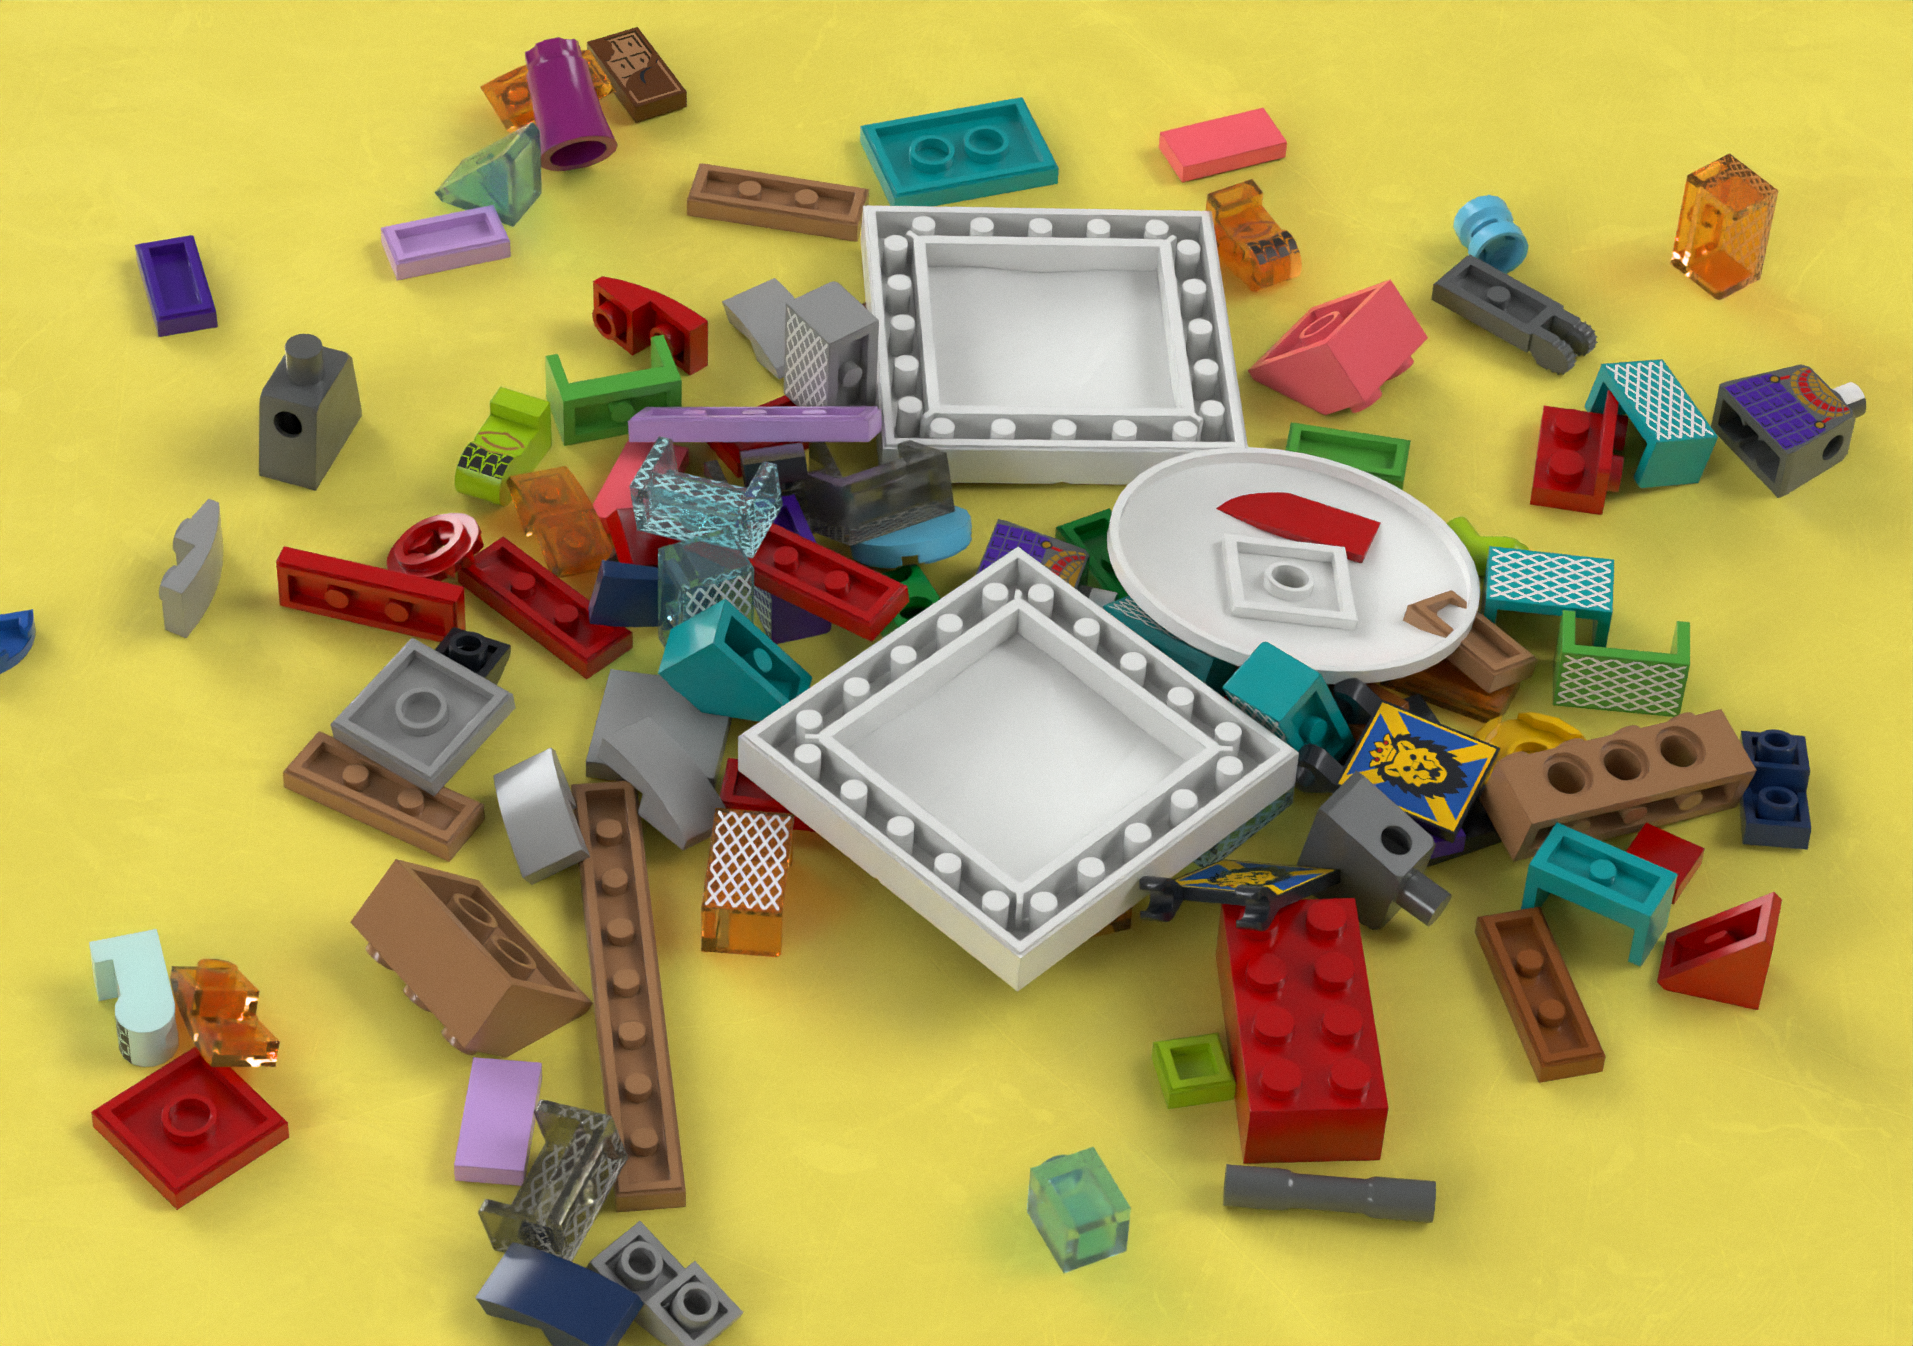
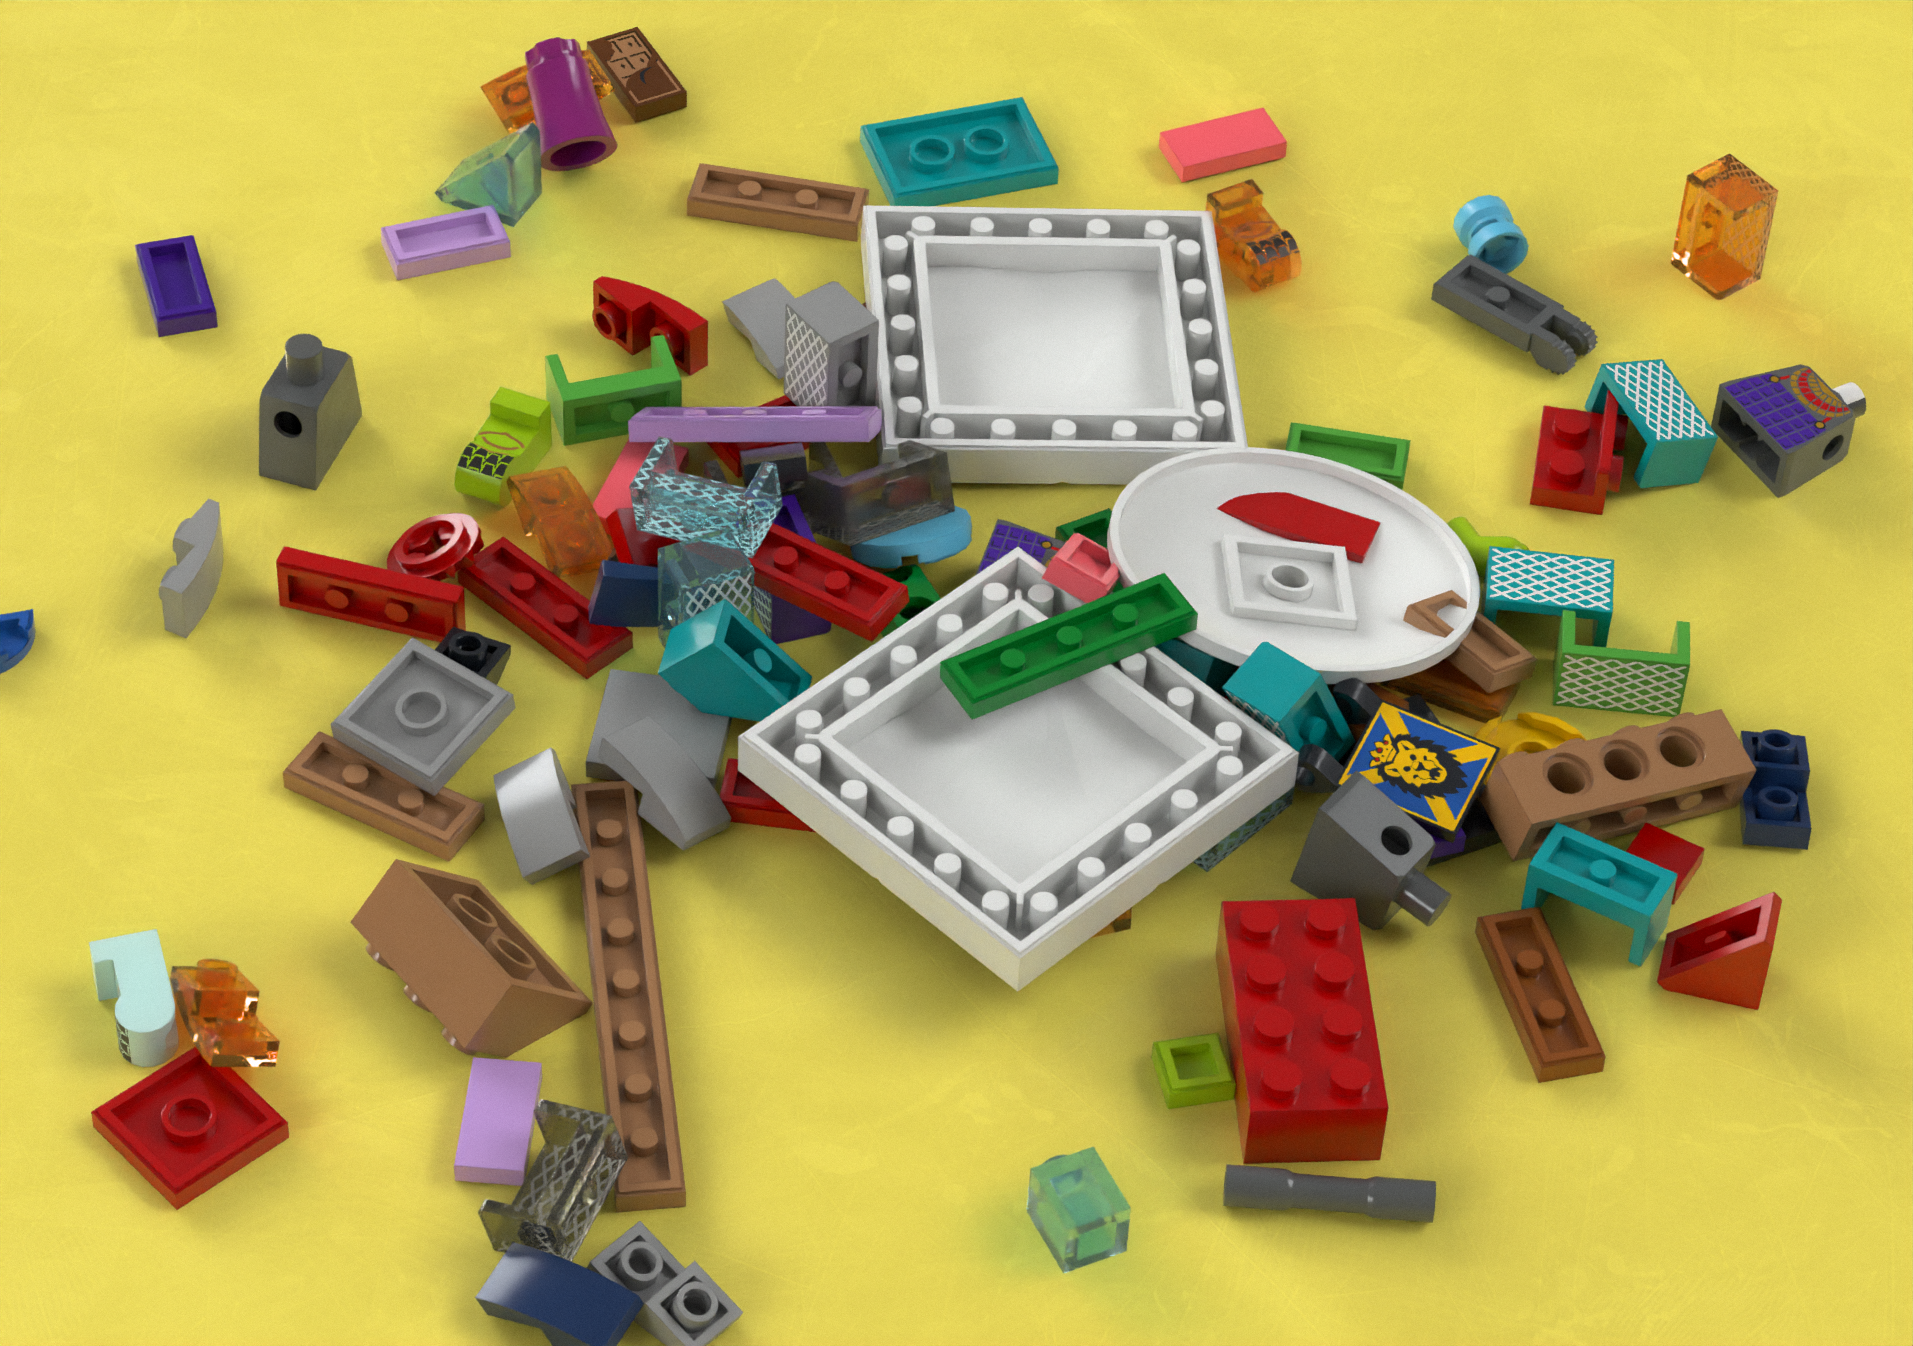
clear orange panel [701,808,794,957] -> none
black flag [1139,859,1340,931] -> none
coral slope [1248,279,1428,415] -> none
none -> green tile [940,573,1198,720]
none -> coral tile [1042,533,1120,603]

